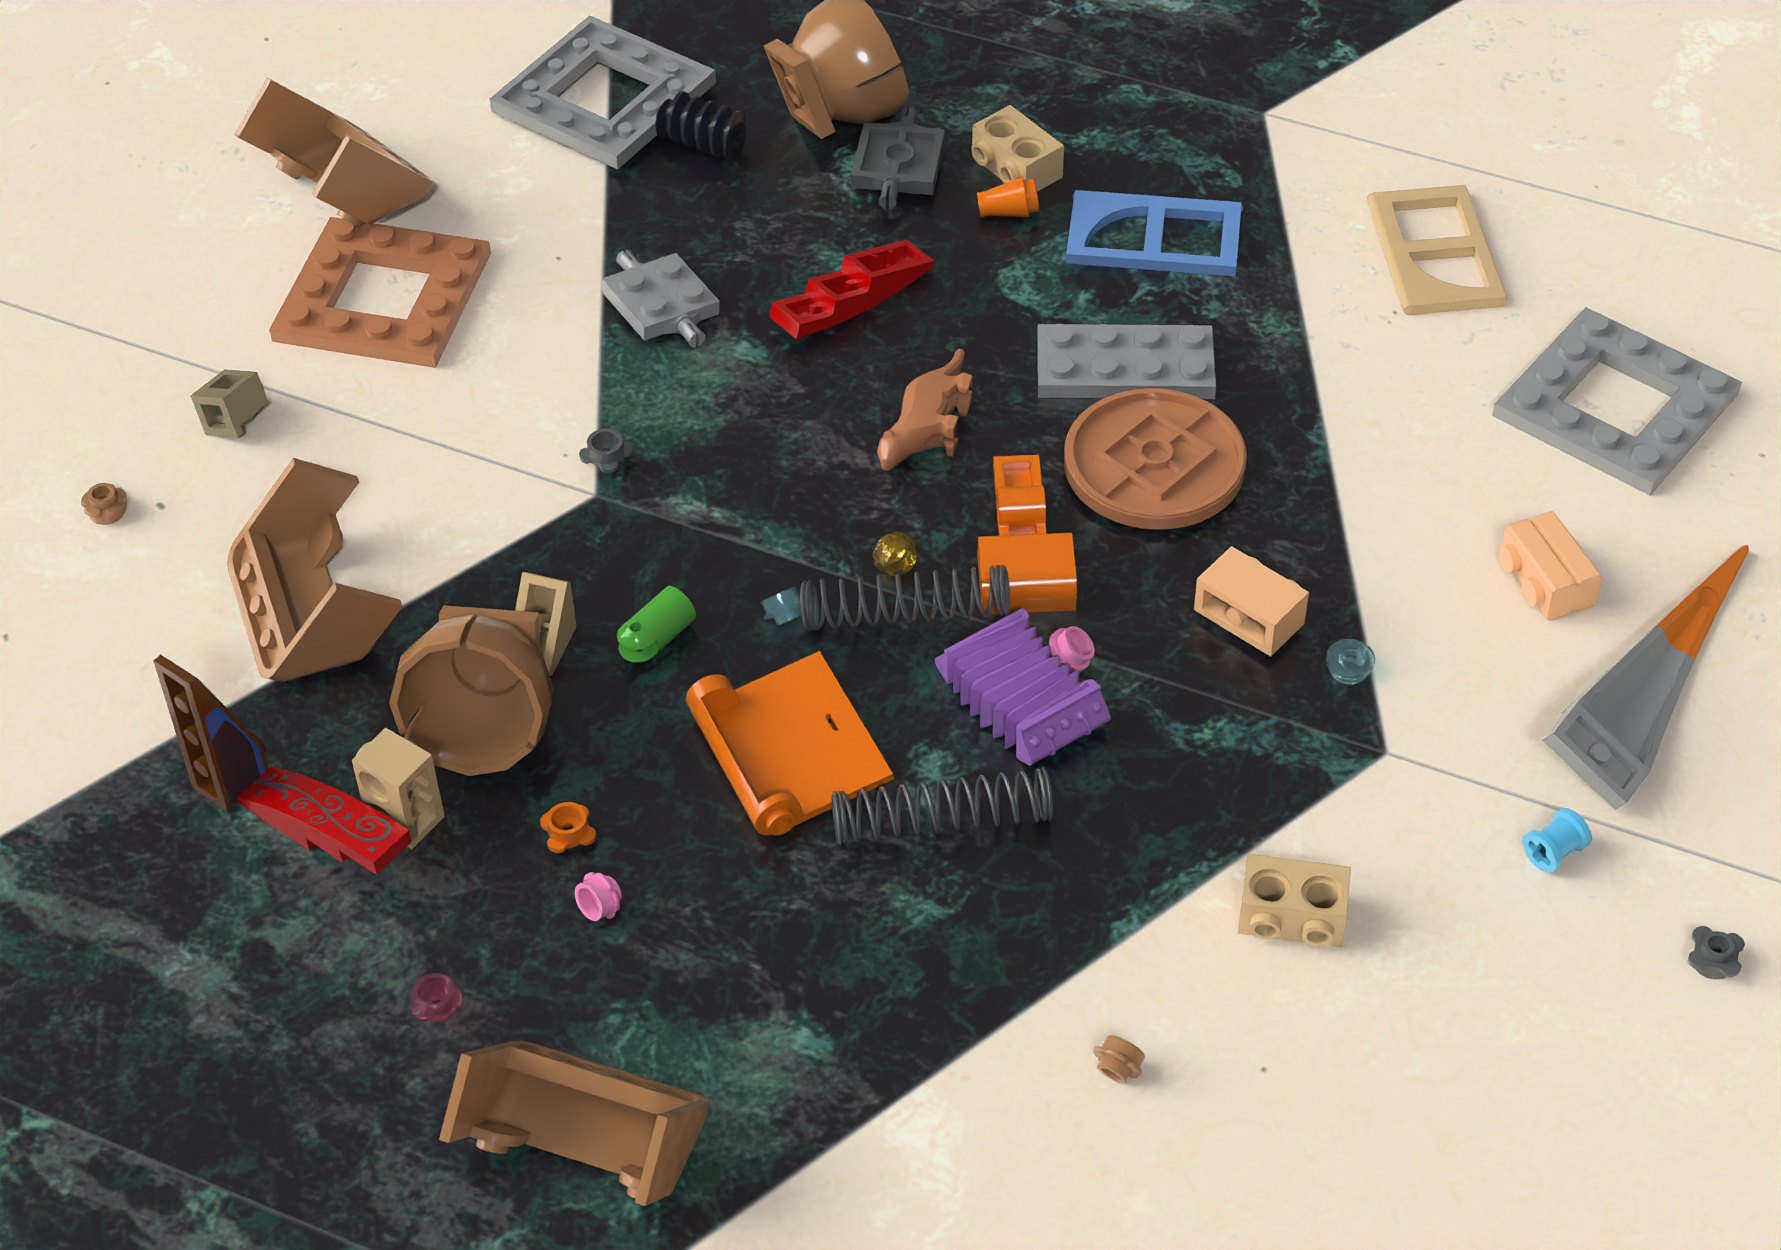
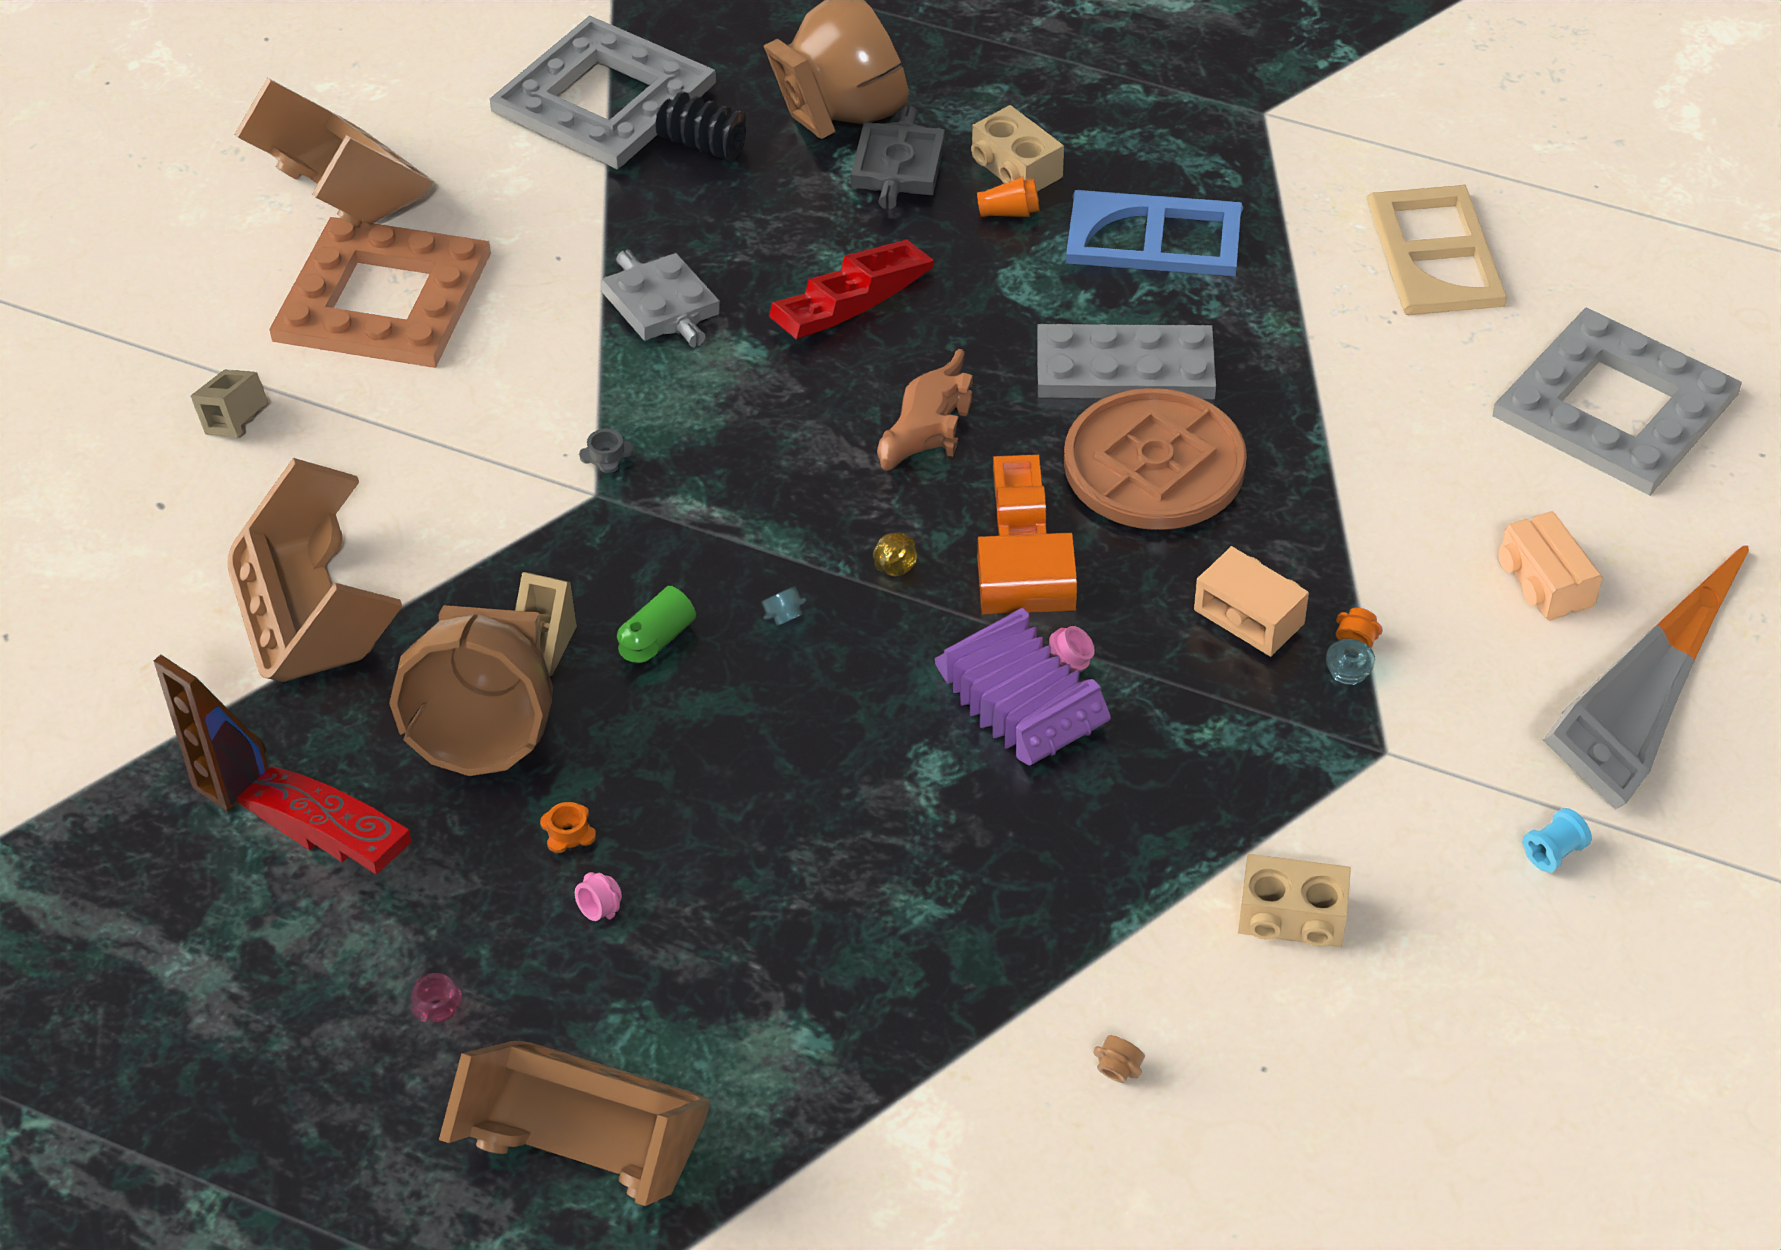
medium nougat plate [81,483,127,525] -> none
tan brick [352,728,445,849] -> none
orange door [685,651,894,835] -> none
dark grey piece [800,564,1011,631] -> none
dark grey piece [831,767,1053,846] -> none
dark grey plate [1688,926,1745,980] -> none
none -> orange plate [1336,607,1383,650]

